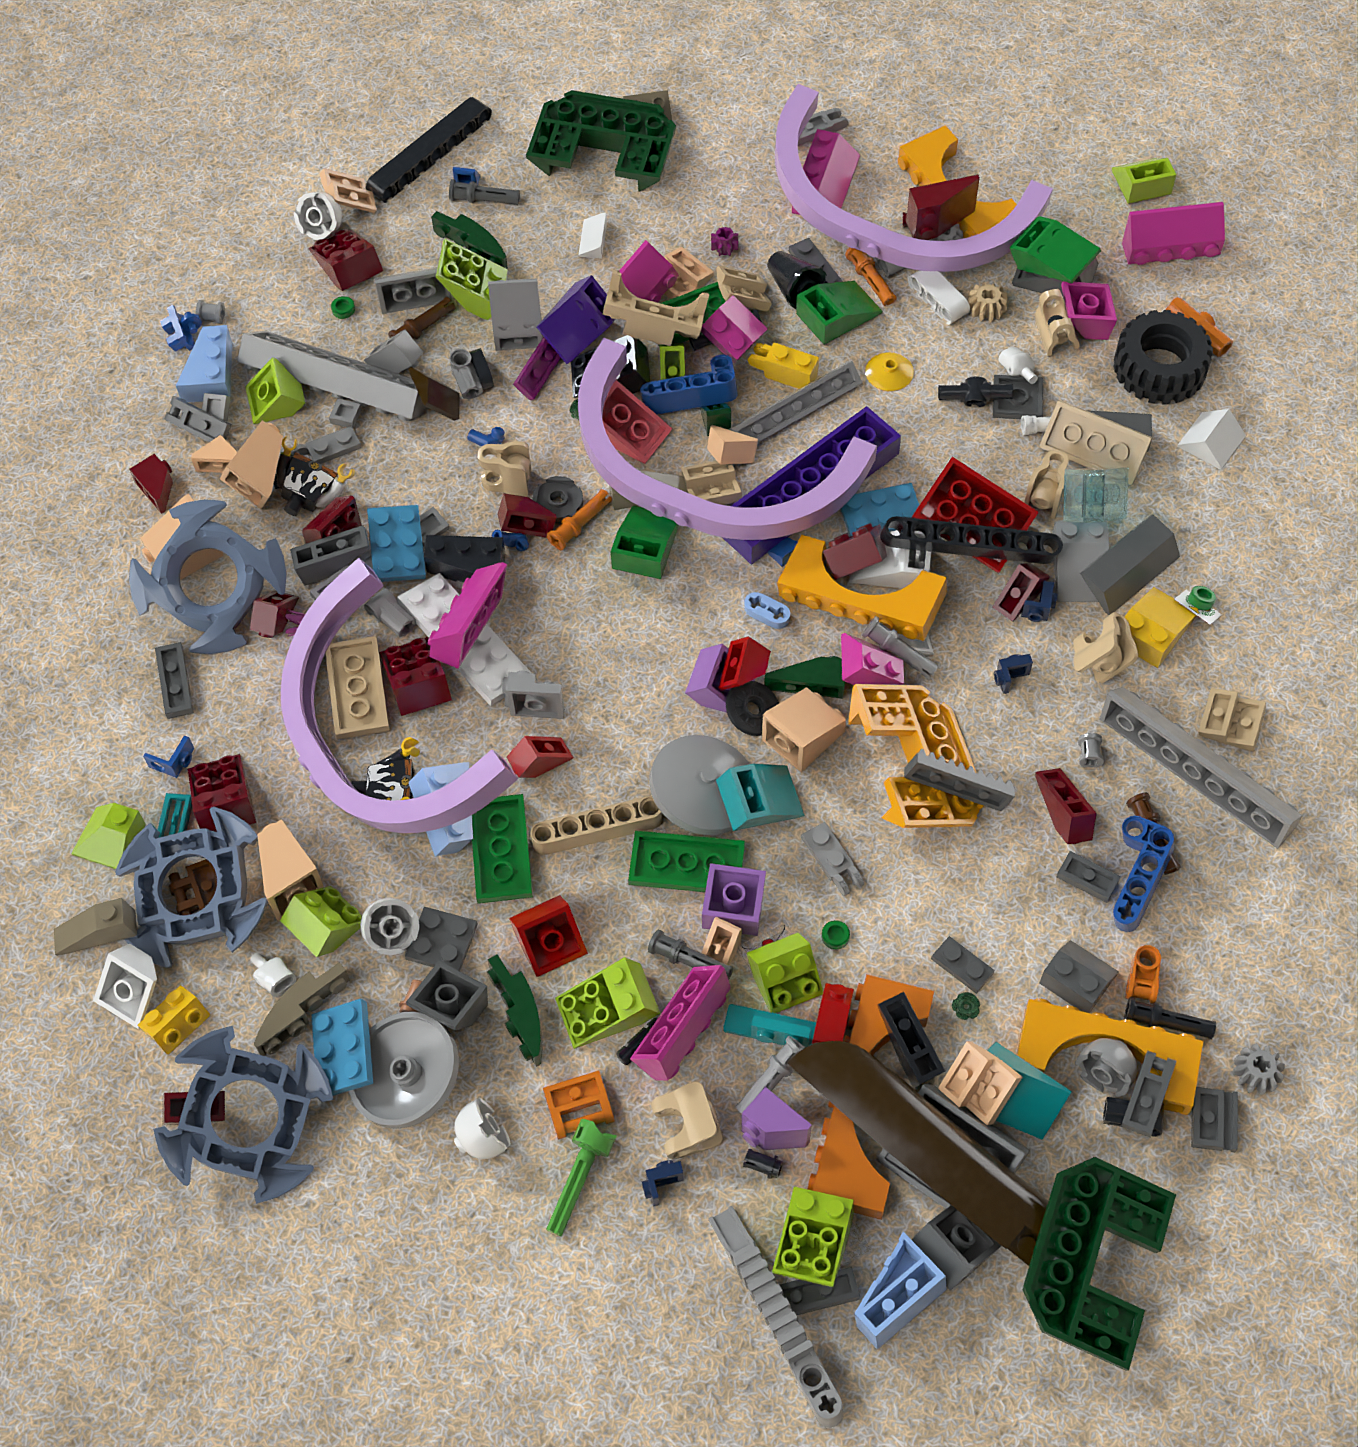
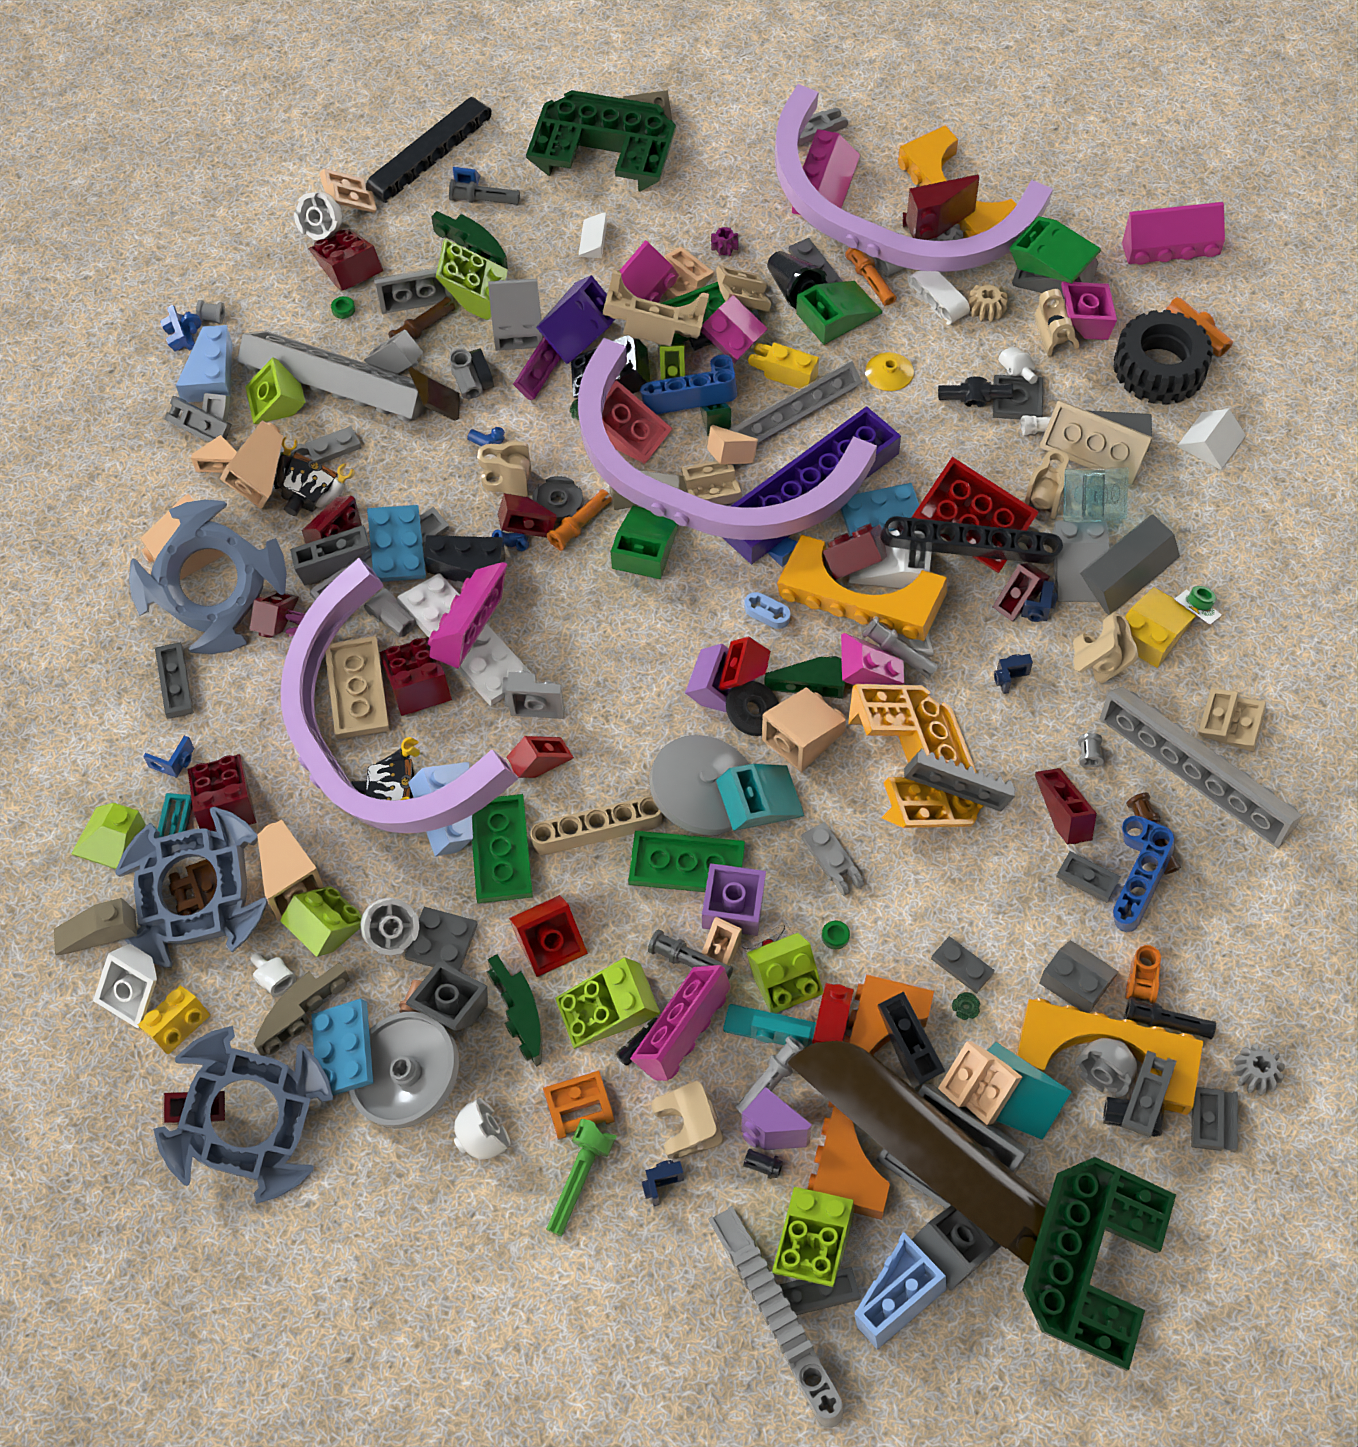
dark red slope [129,453,173,514] -> none
light grey plate [329,399,362,429] -> none
lime slope [1111,158,1177,204] -> none

